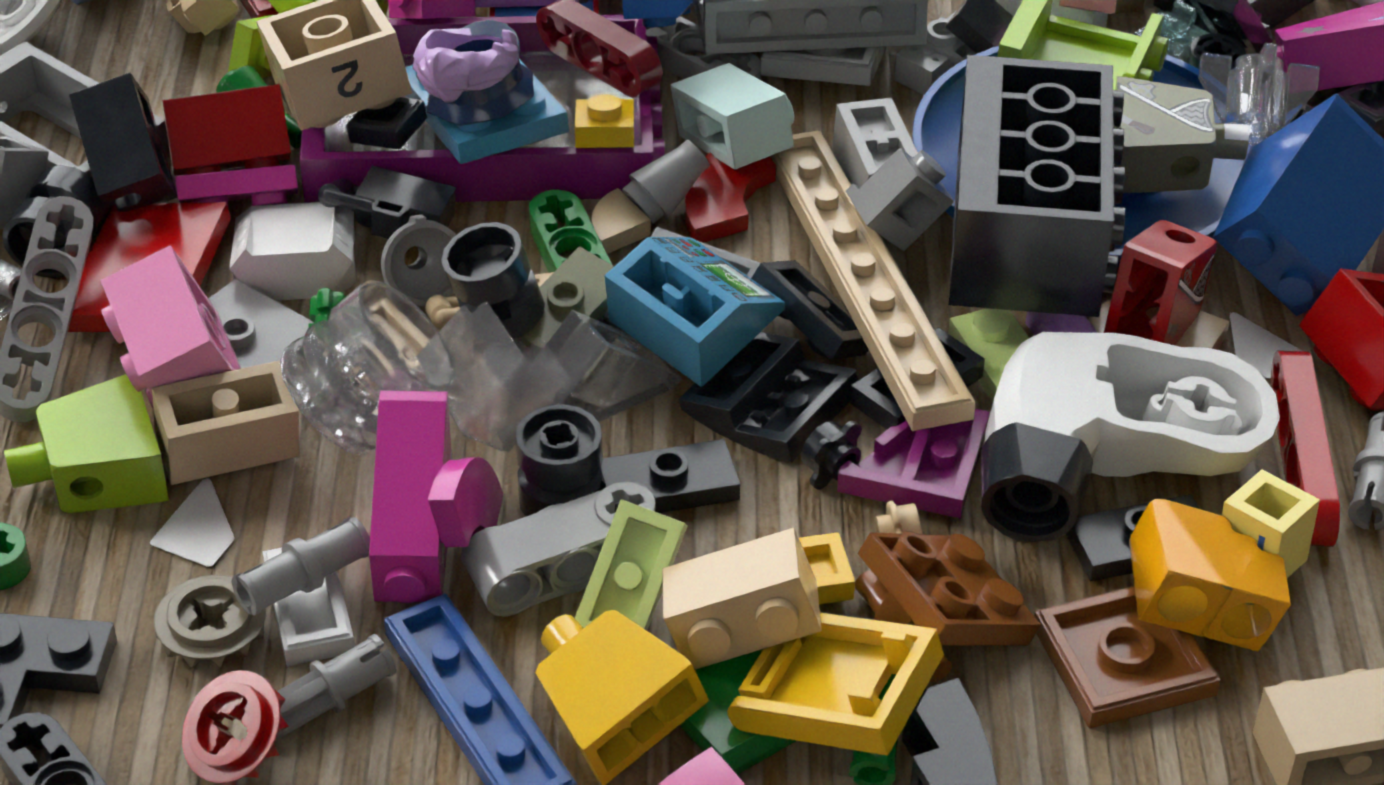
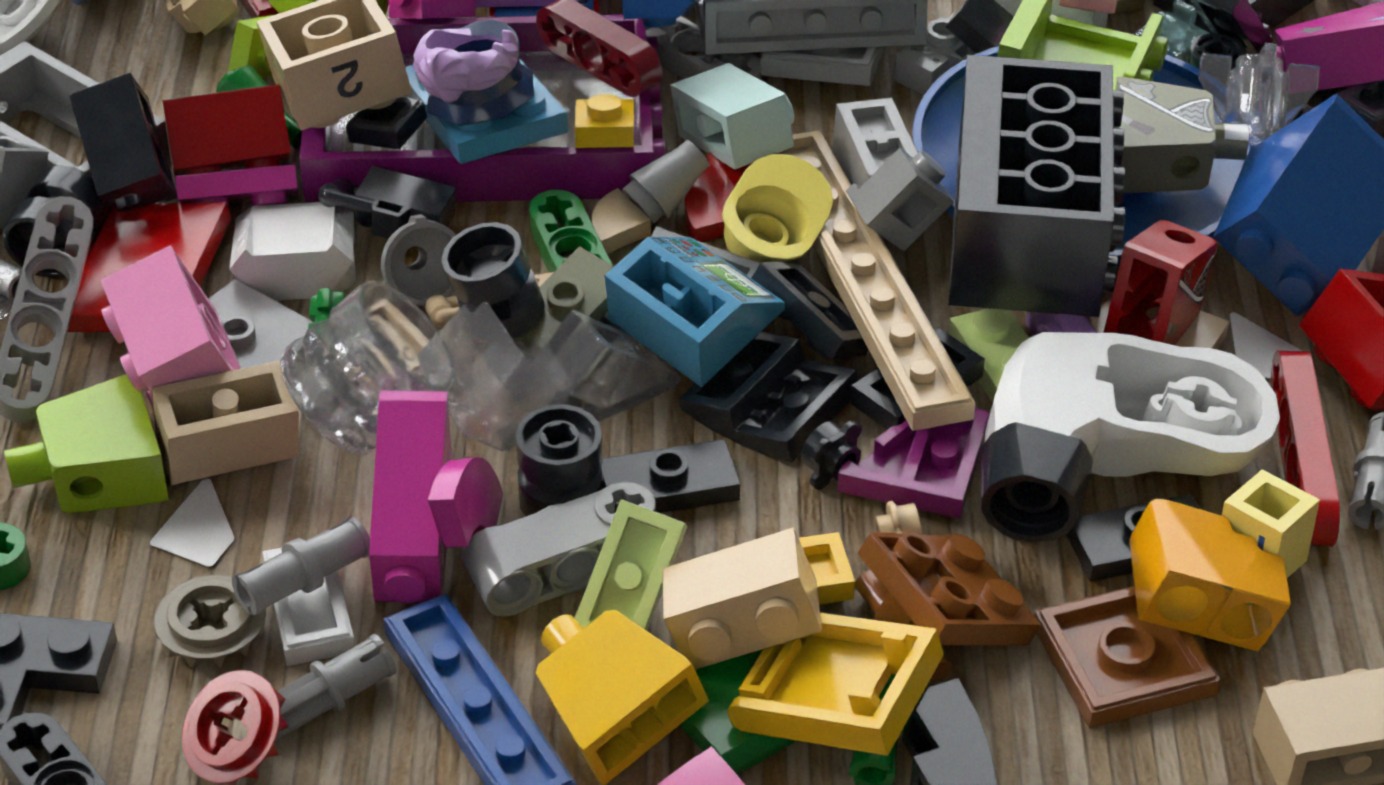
none -> light yellow piece [722,154,833,263]

